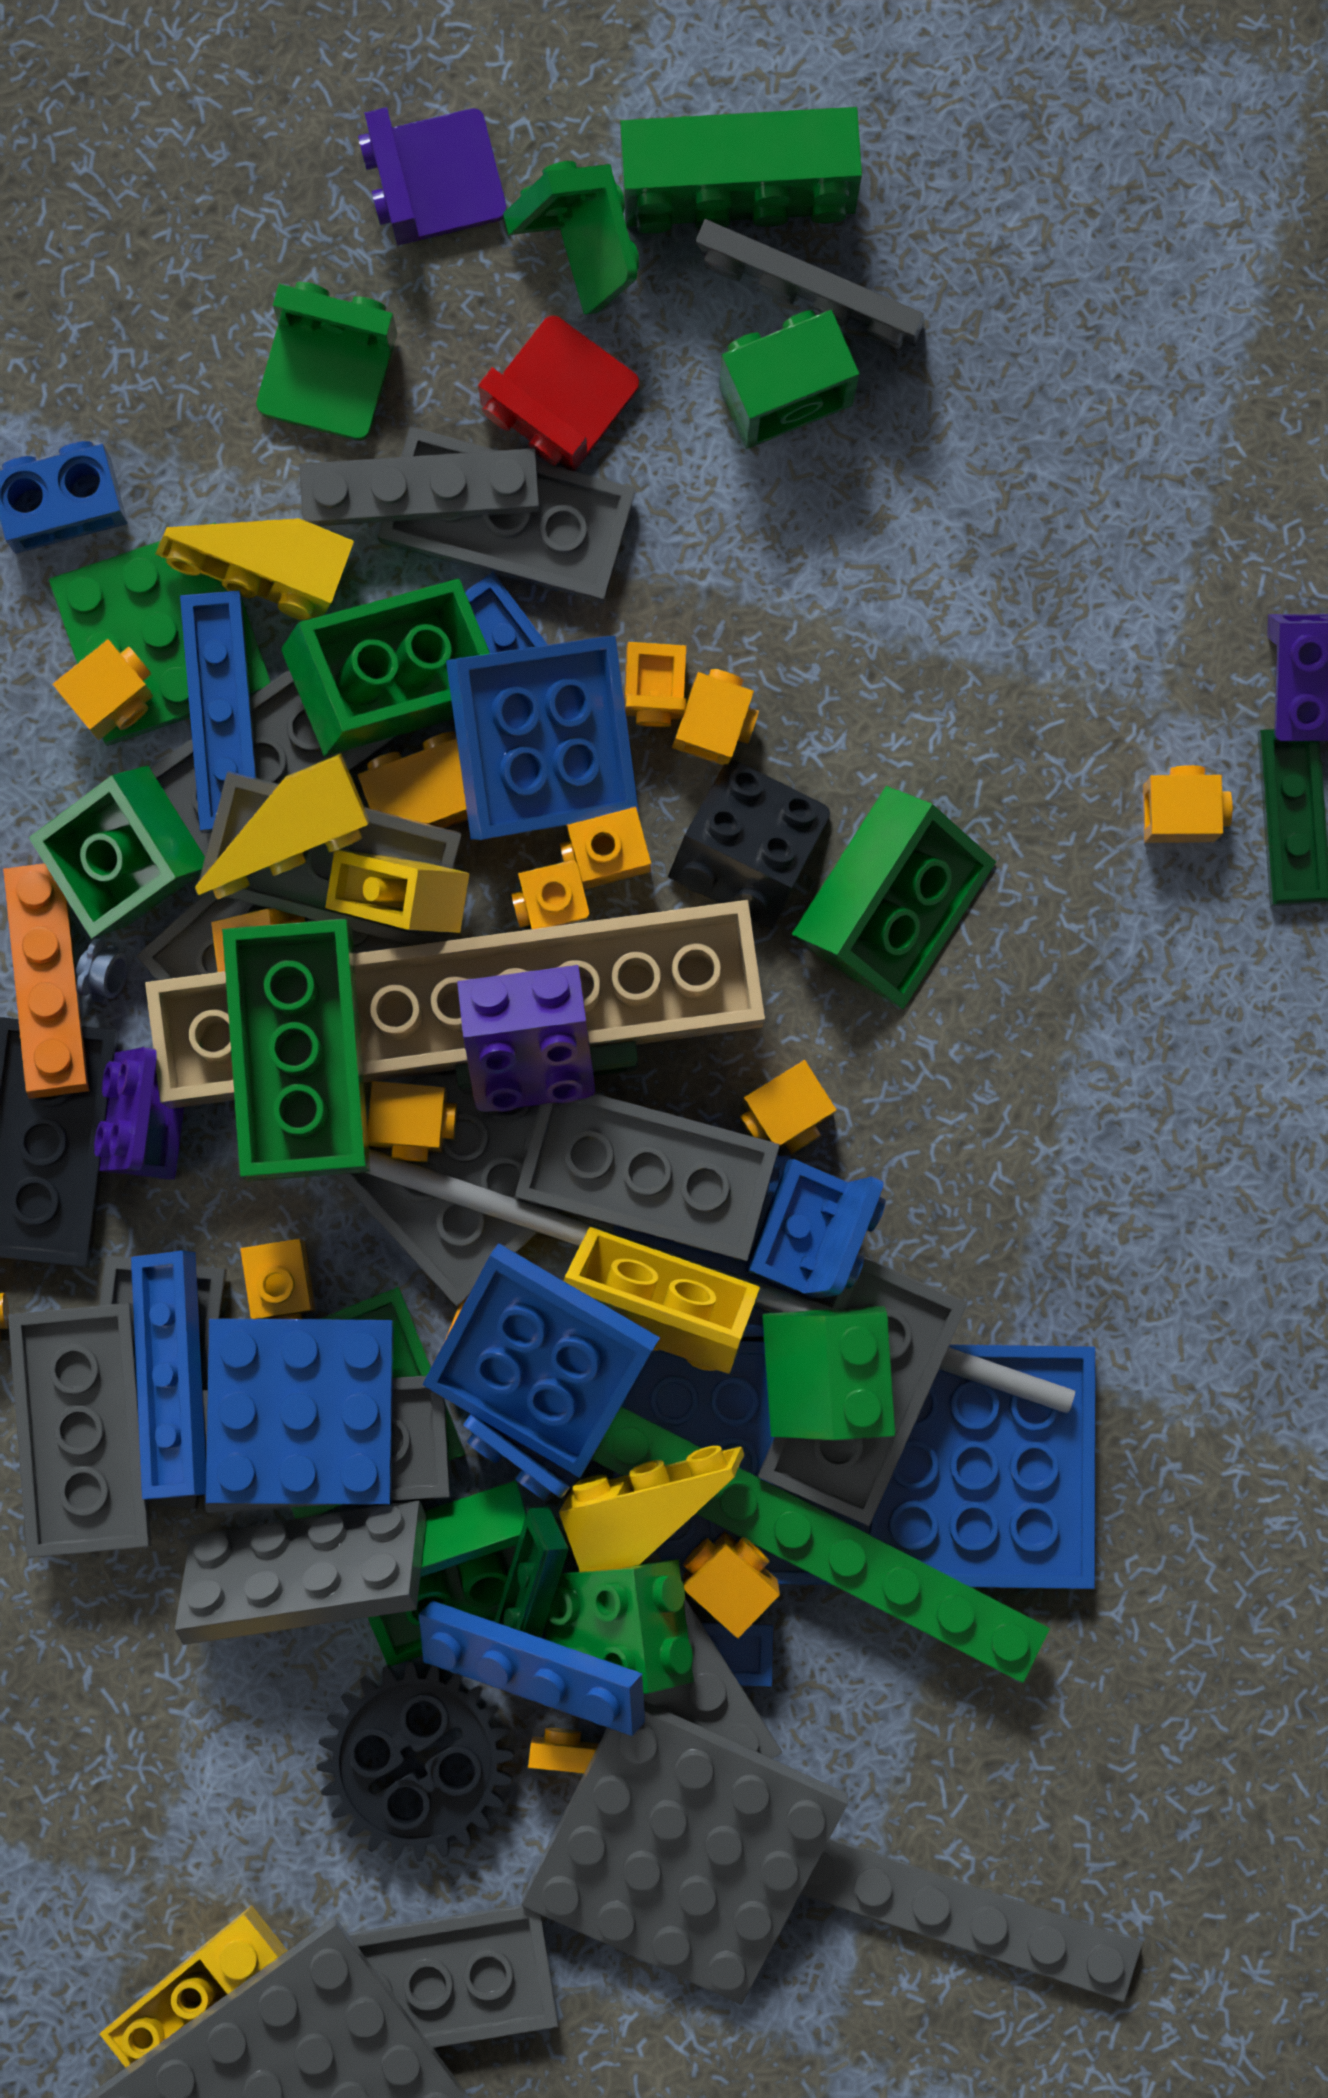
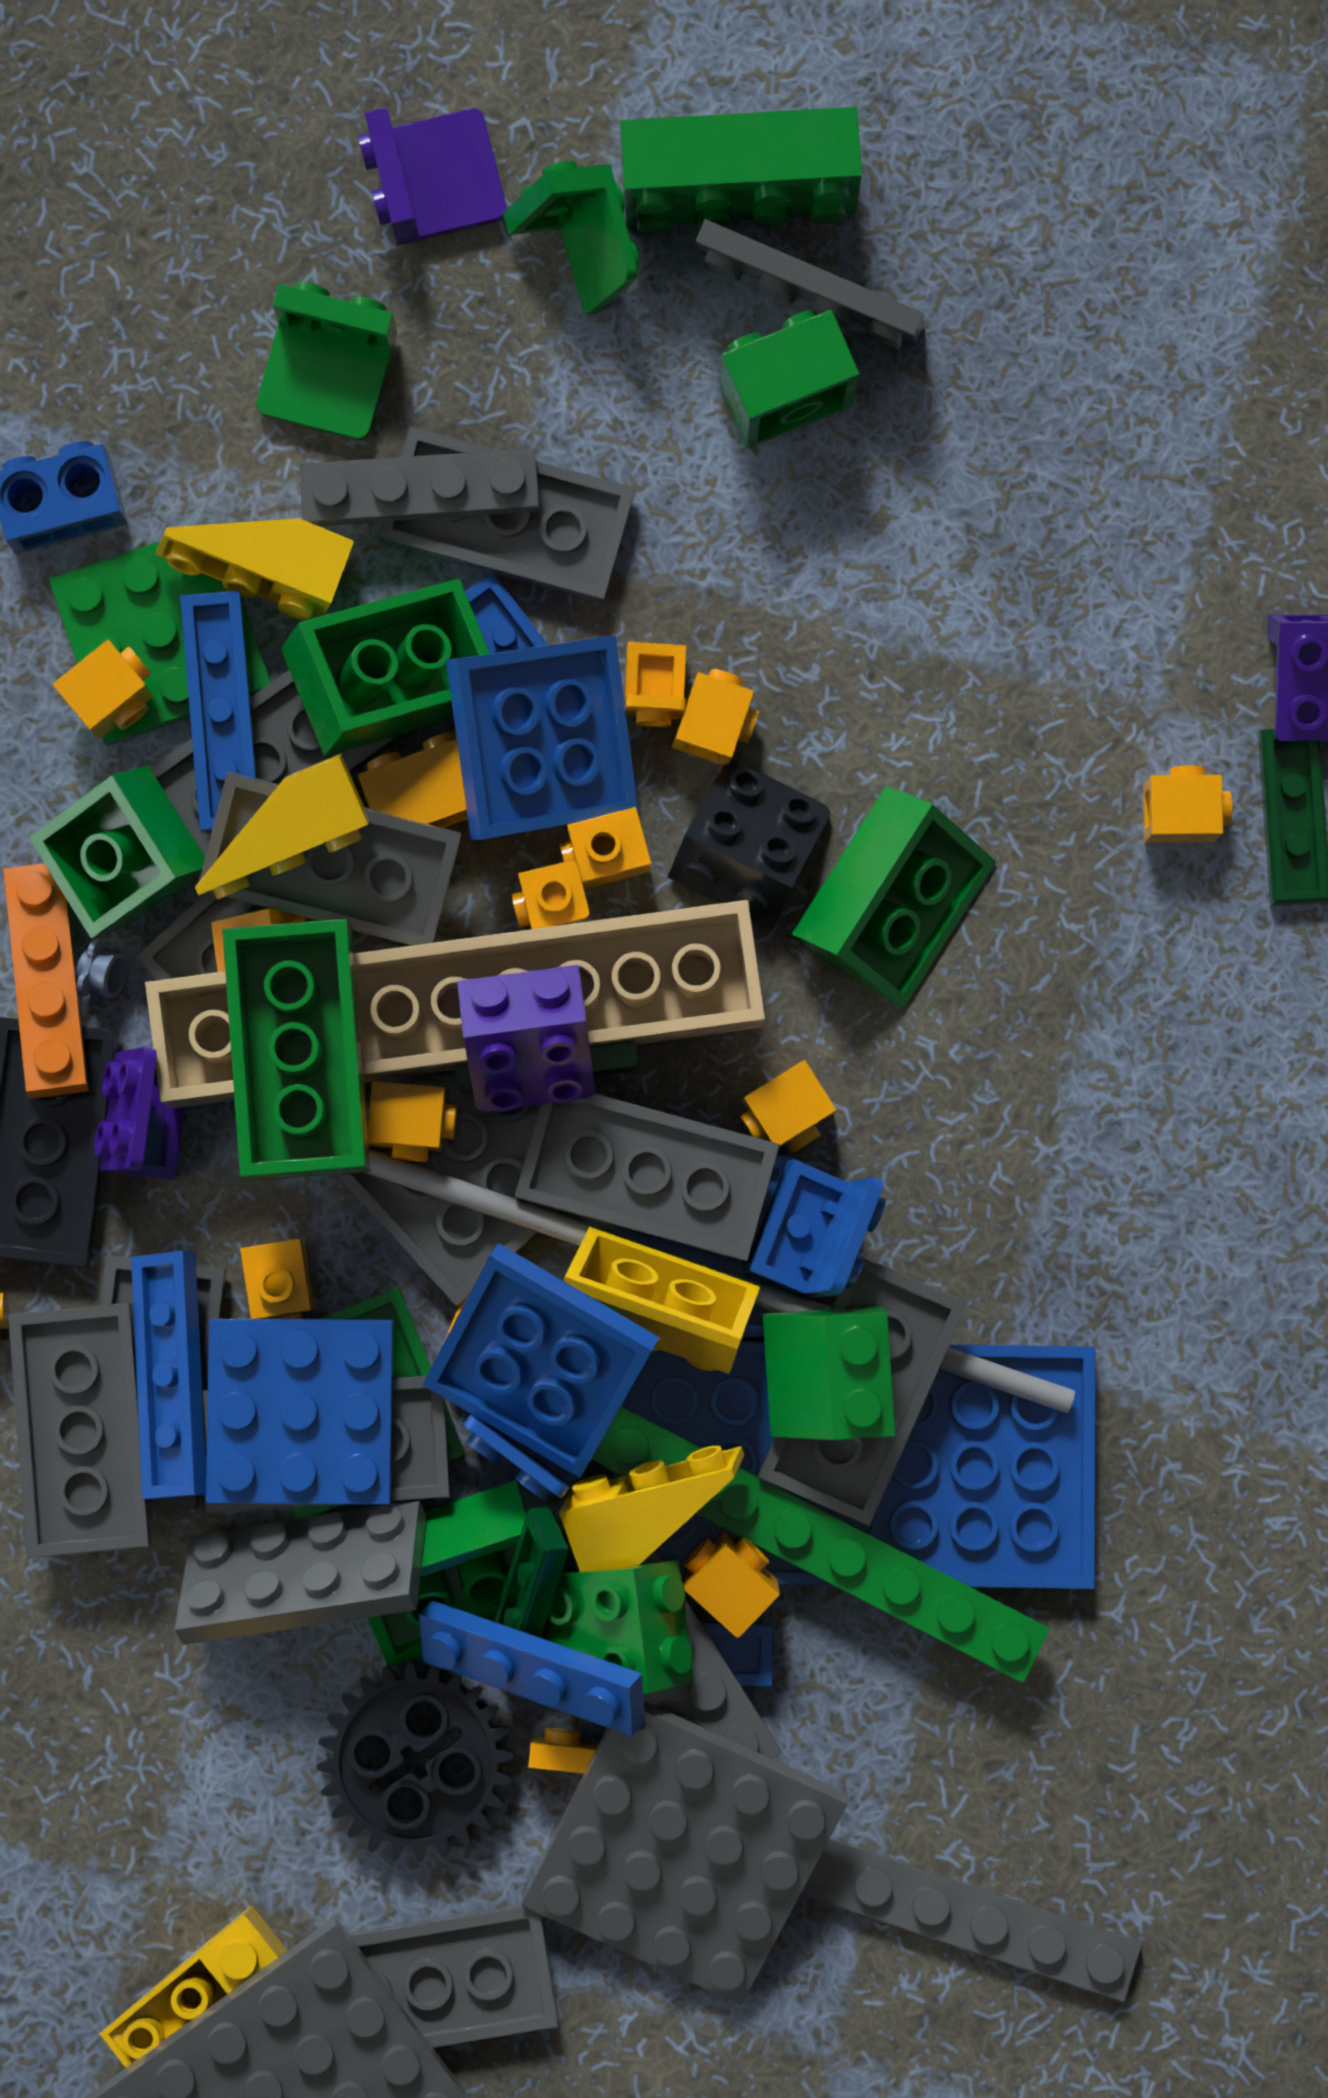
yellow slope [325,849,470,933] -> none
red bracket [478,315,639,471] -> none

